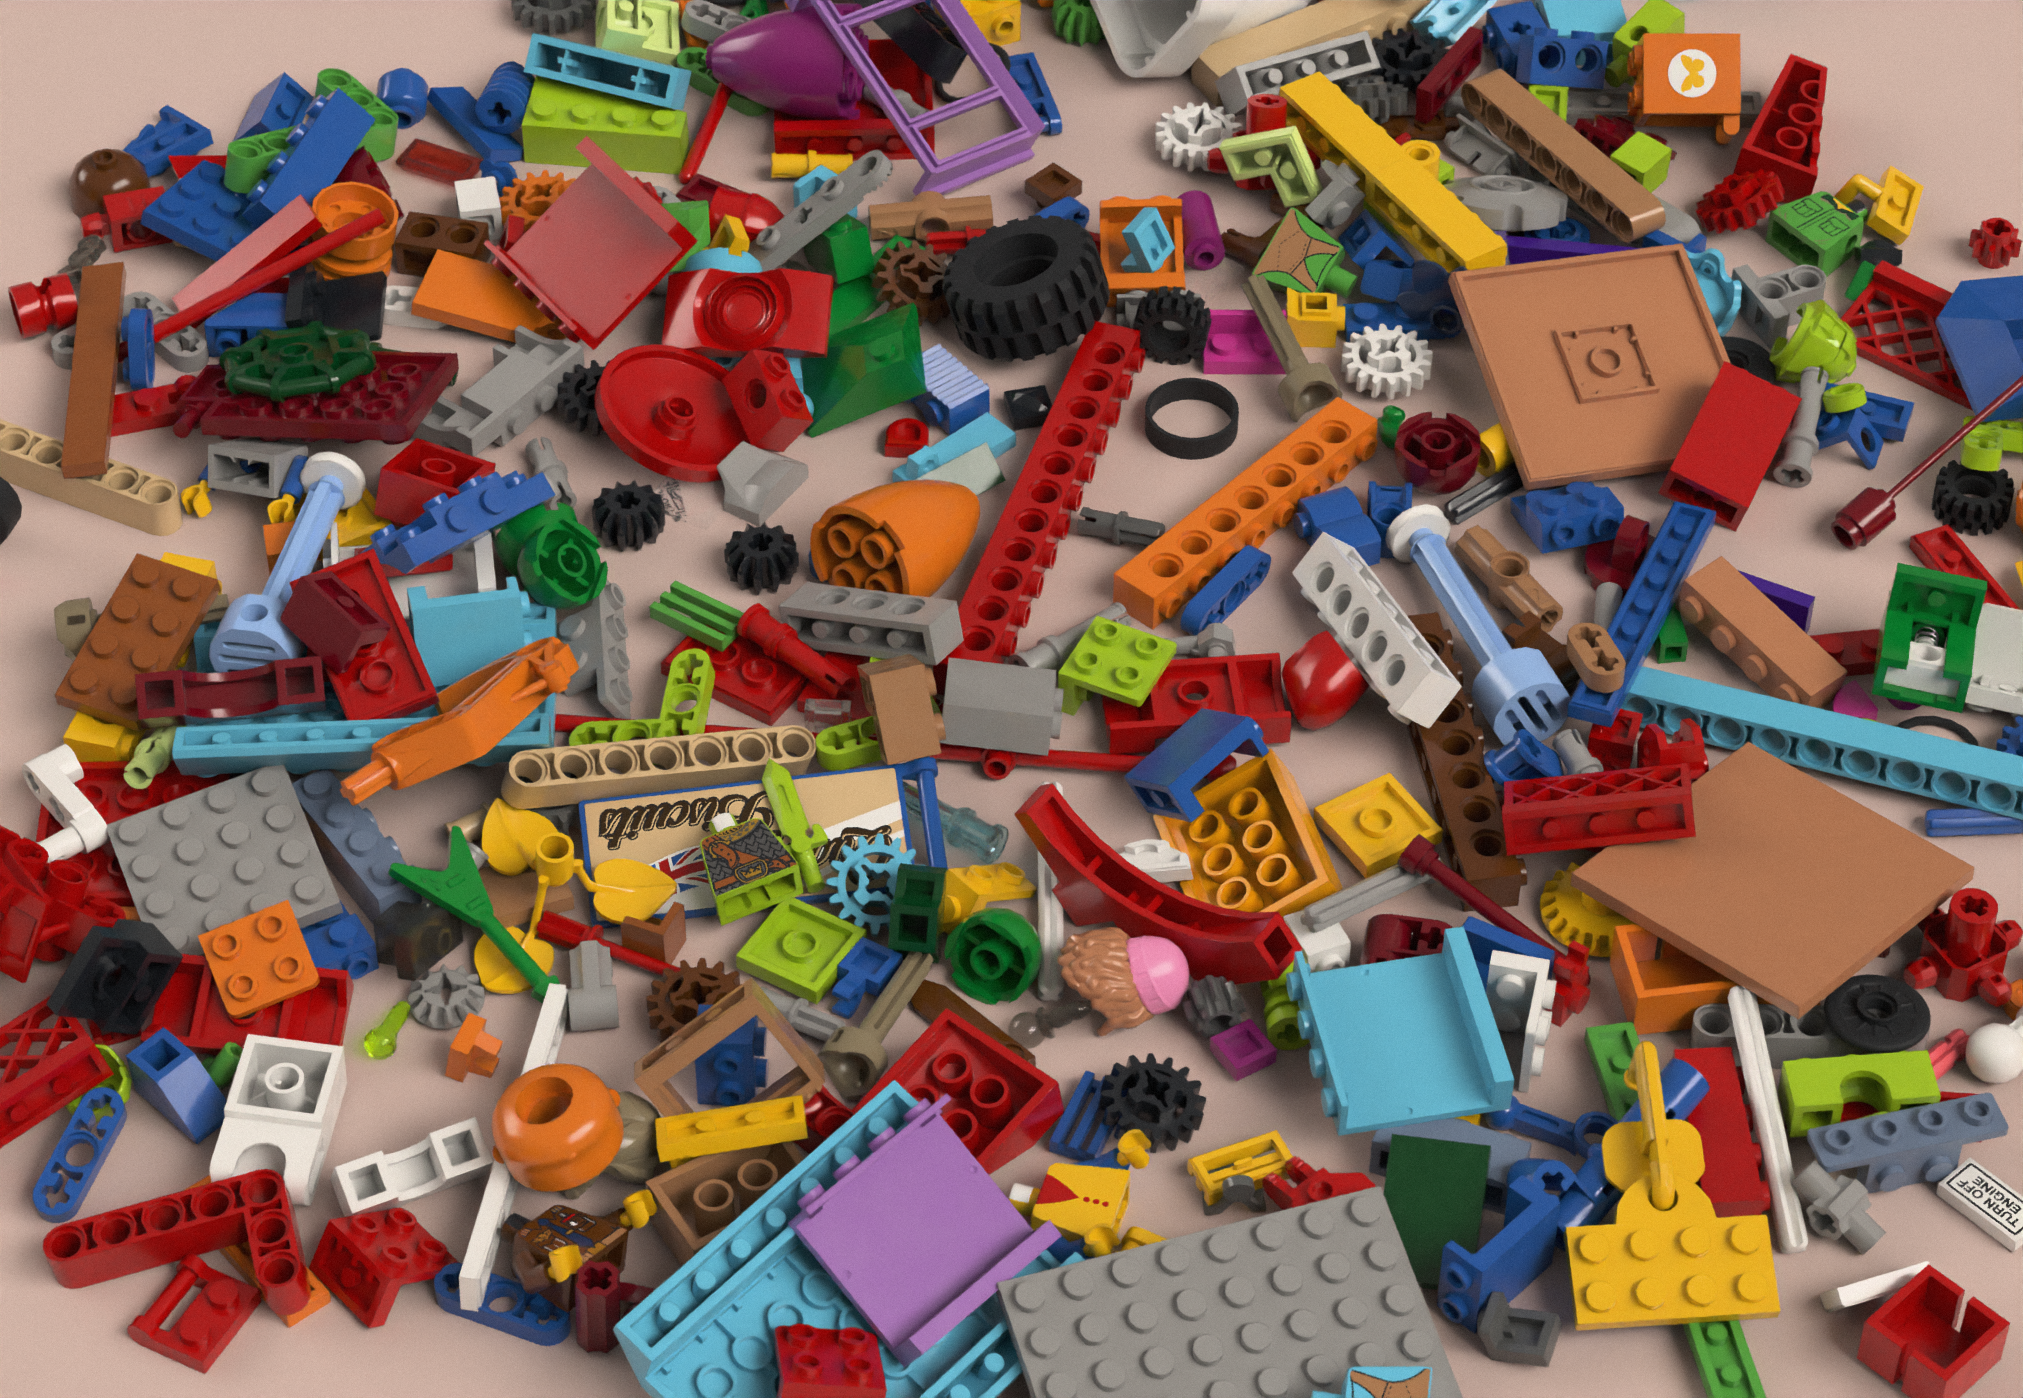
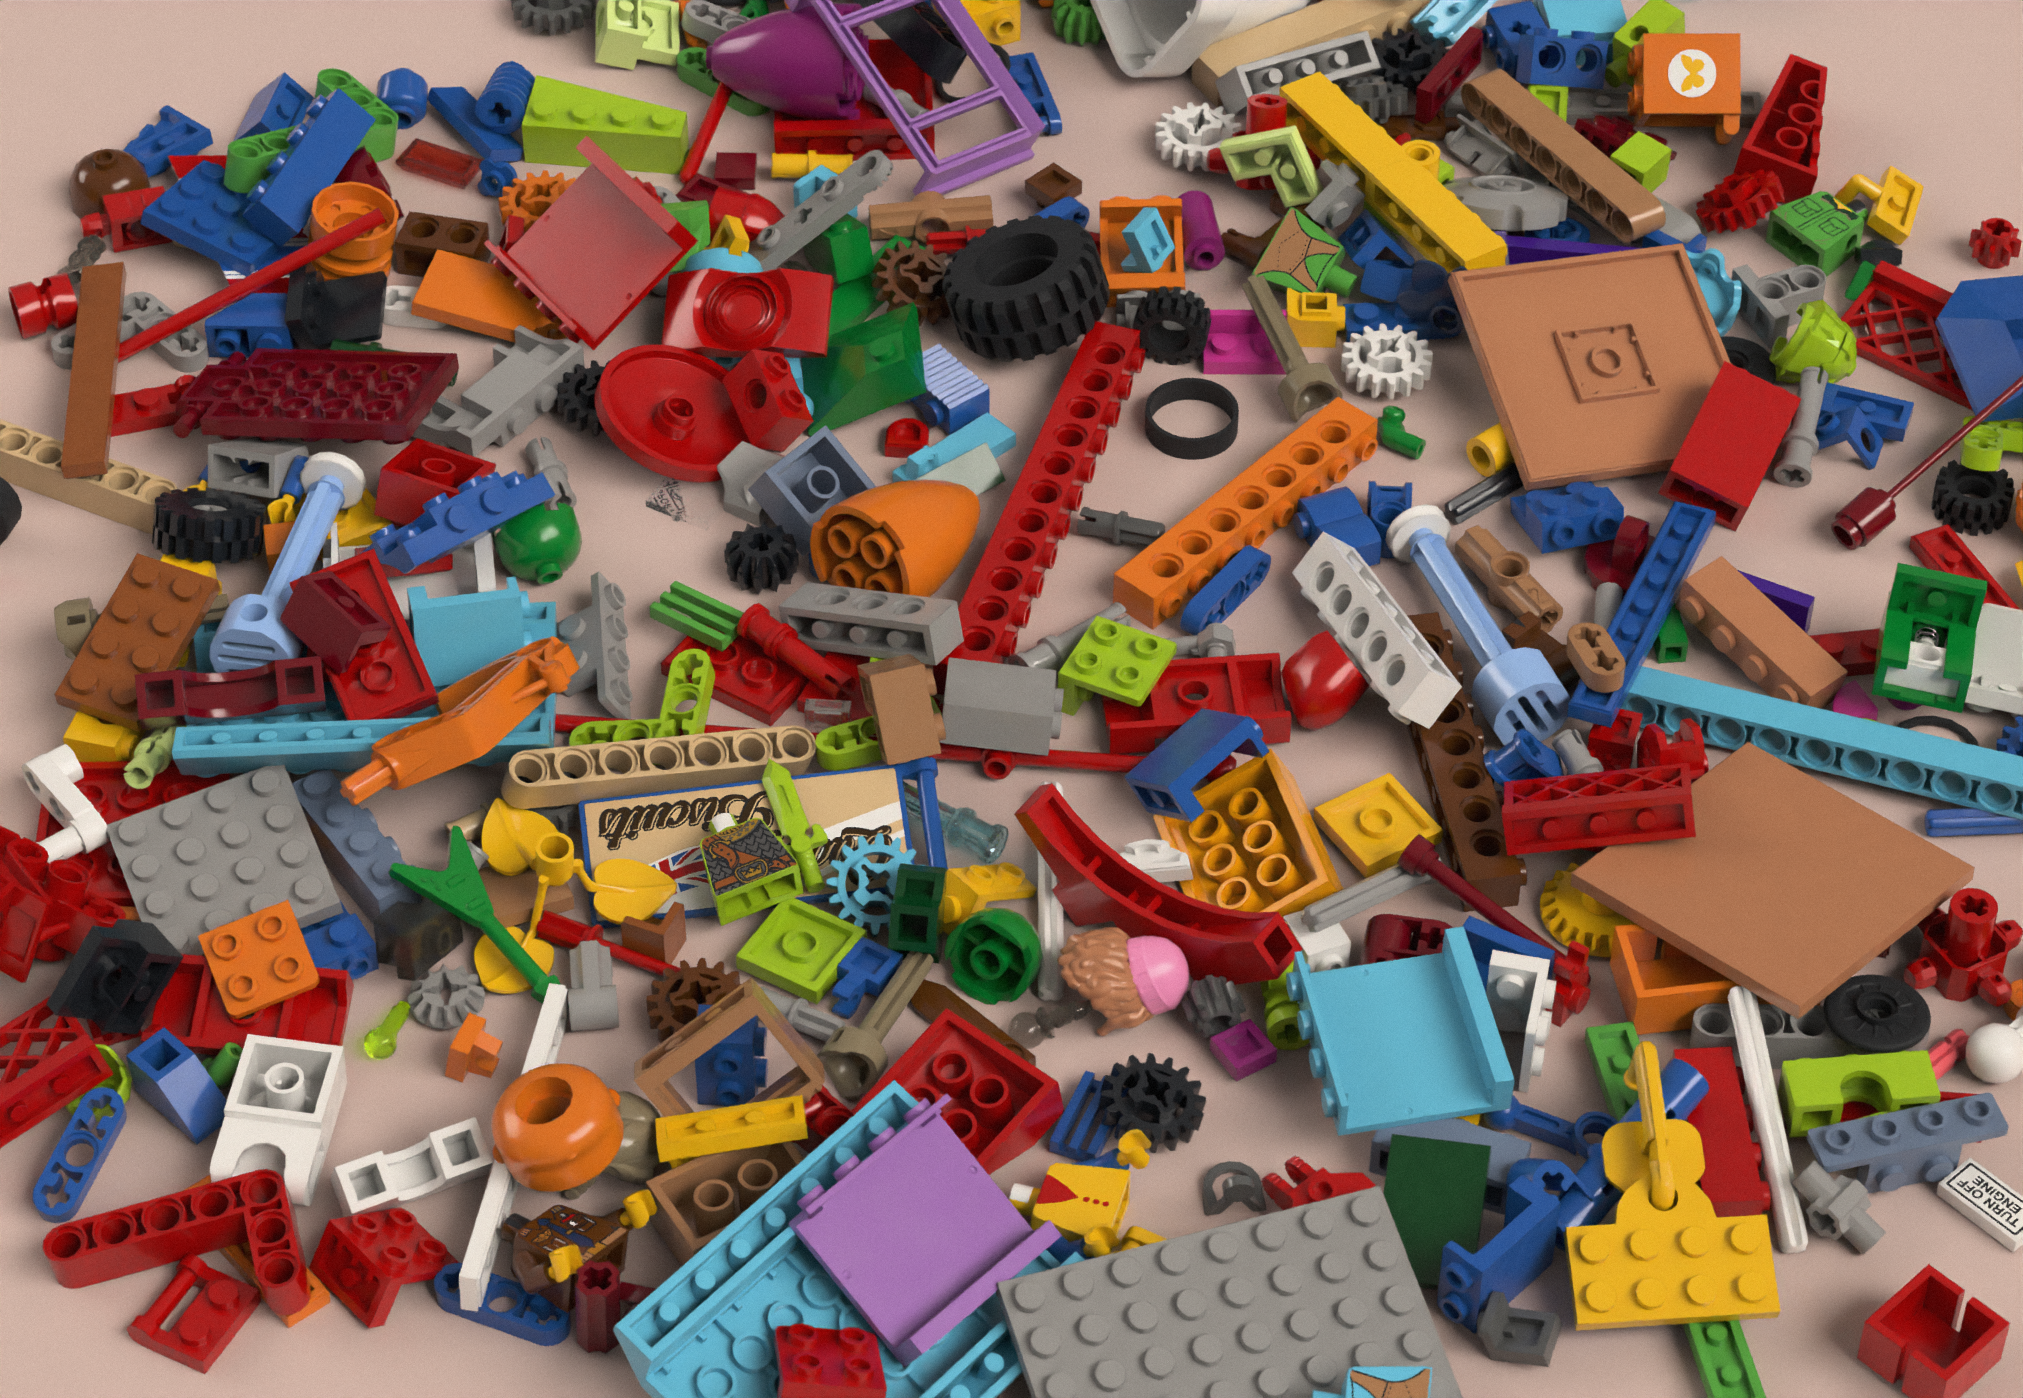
blue plate [121,308,155,391] -> none
tile [172,194,323,329] -> none
dark green plate [219,321,376,403] -> none
white brick [454,176,503,240] -> none
green cylinder [517,519,608,610] -> none
medium azure brick [524,33,692,110] -> none
black gear [592,480,666,552] -> none
black tile [1004,385,1052,430] -> none
yellow tile [1187,1130,1293,1206] -> none
dark red cylinder [1394,412,1481,495] -> none
white tile [1820,1261,1929,1312] -> none
lime tile [1822,383,1867,413] -> none
none -> black bush [152,488,265,564]
none -> dark red tile [714,152,757,190]
none -> sand blue brick [748,425,876,556]

